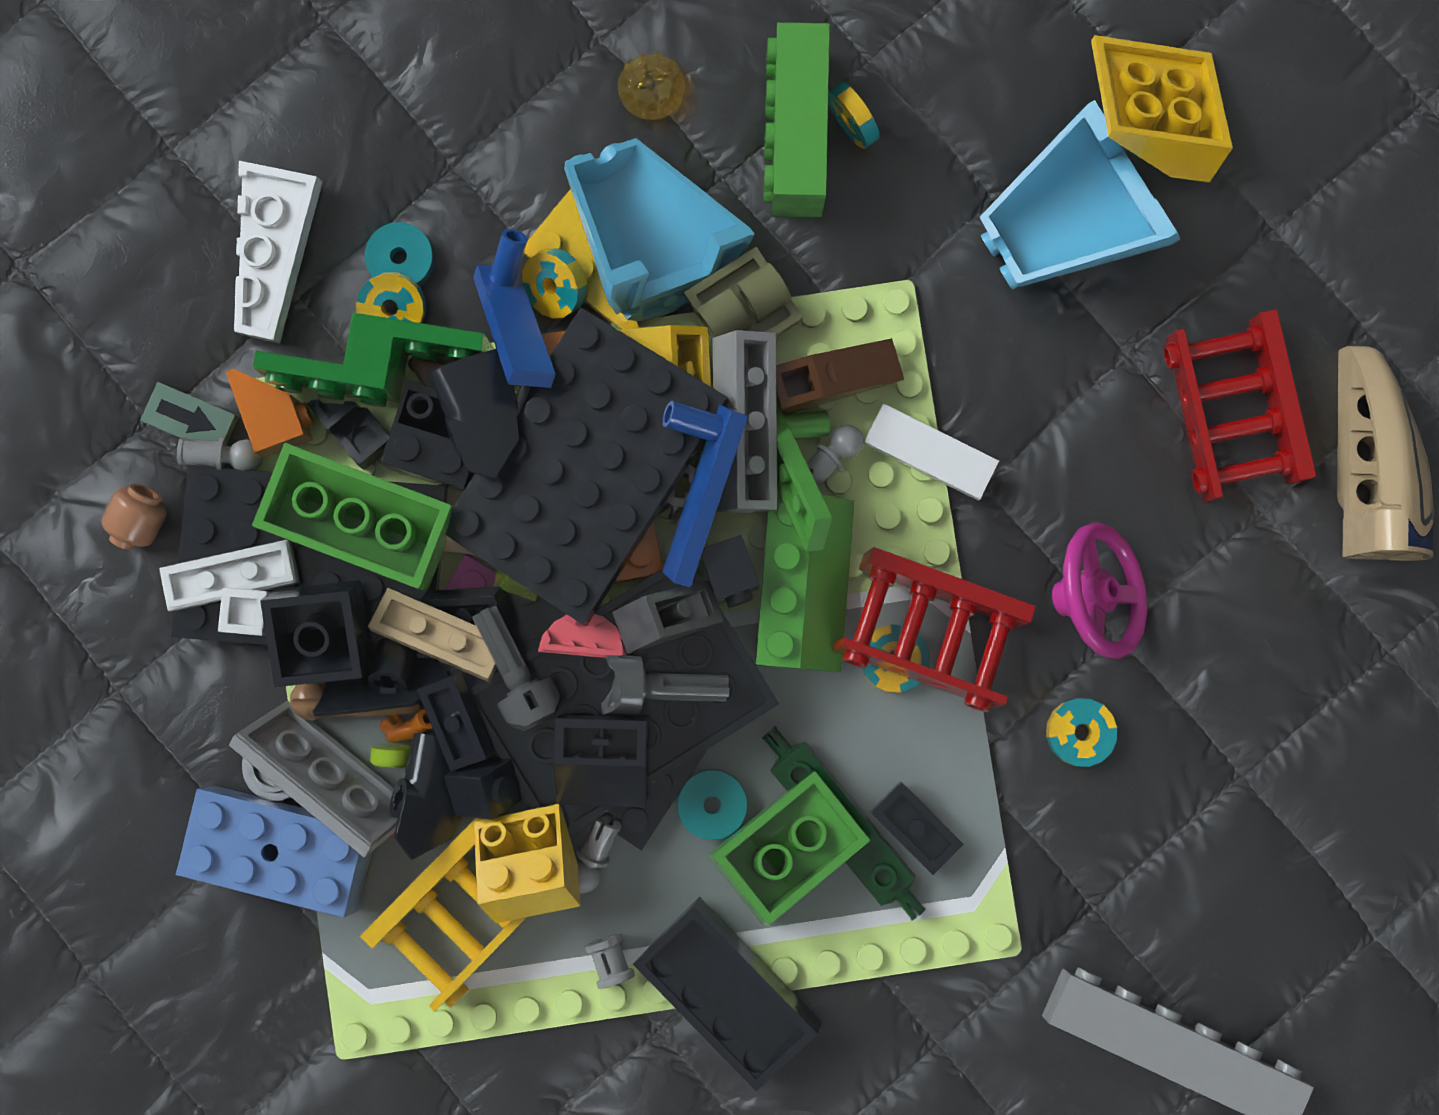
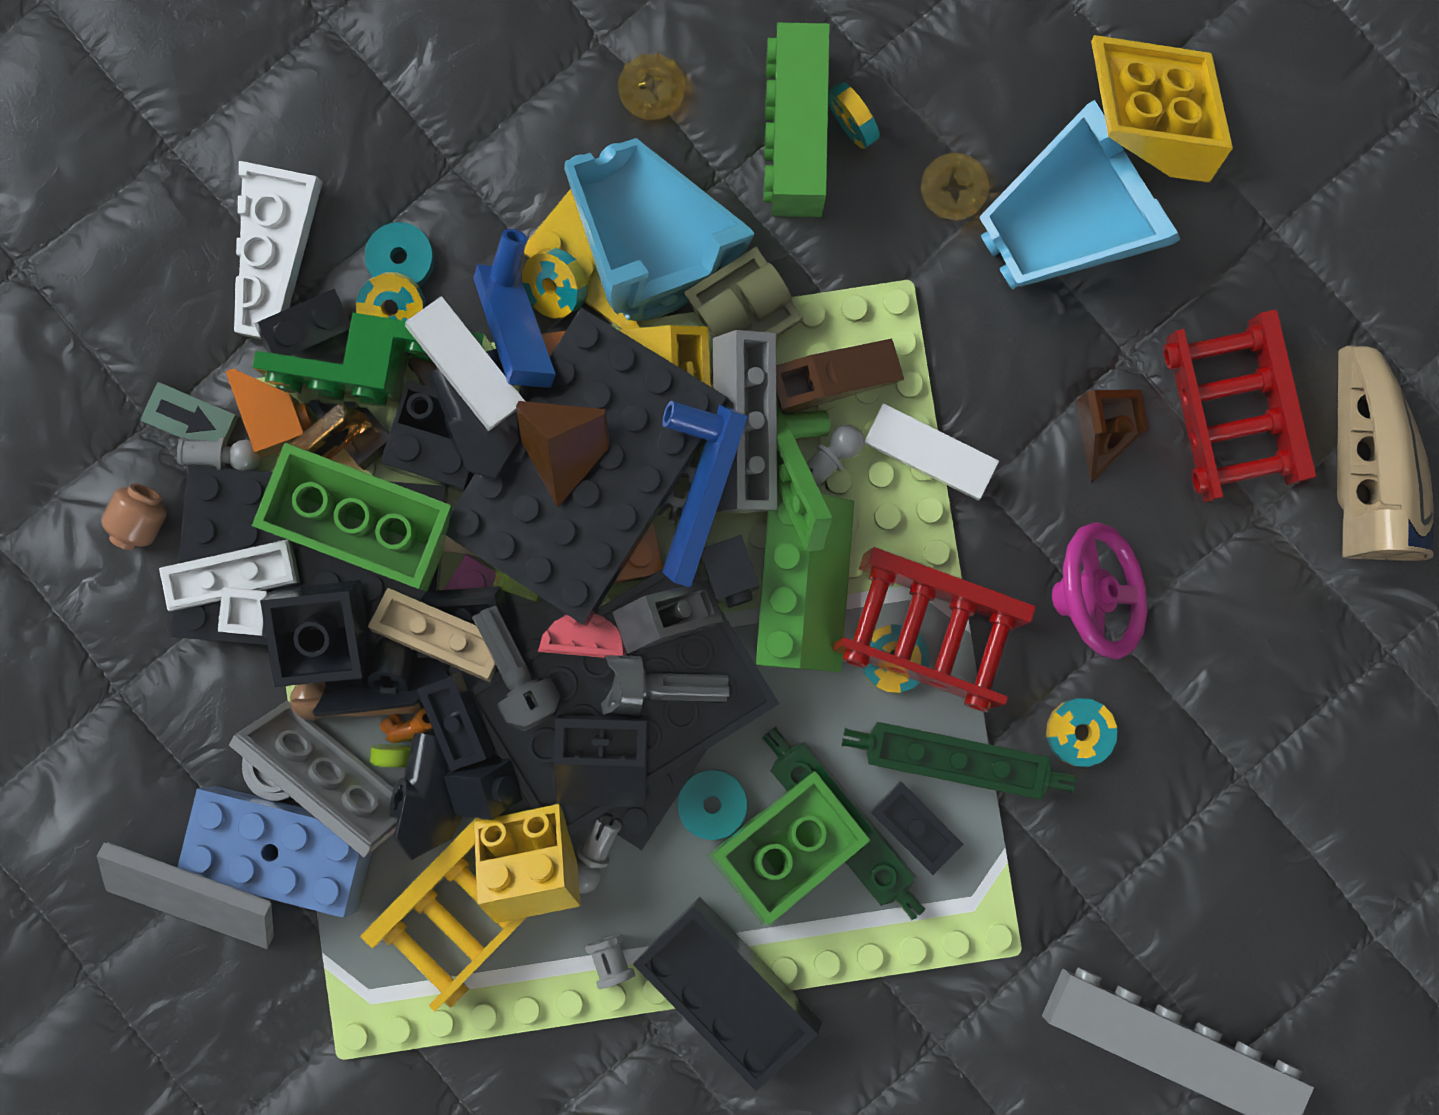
none -> light grey tile [97,842,274,949]
none -> black plate [254,289,351,356]
none -> clear orange tile [277,403,372,460]
none -> white tile [405,296,525,431]
none -> reddish brown slope [516,401,610,508]
none -> dark green plate [841,721,1076,800]
none -> clear yellow gear [920,153,989,222]
none -> reddish brown slope [1076,389,1149,483]

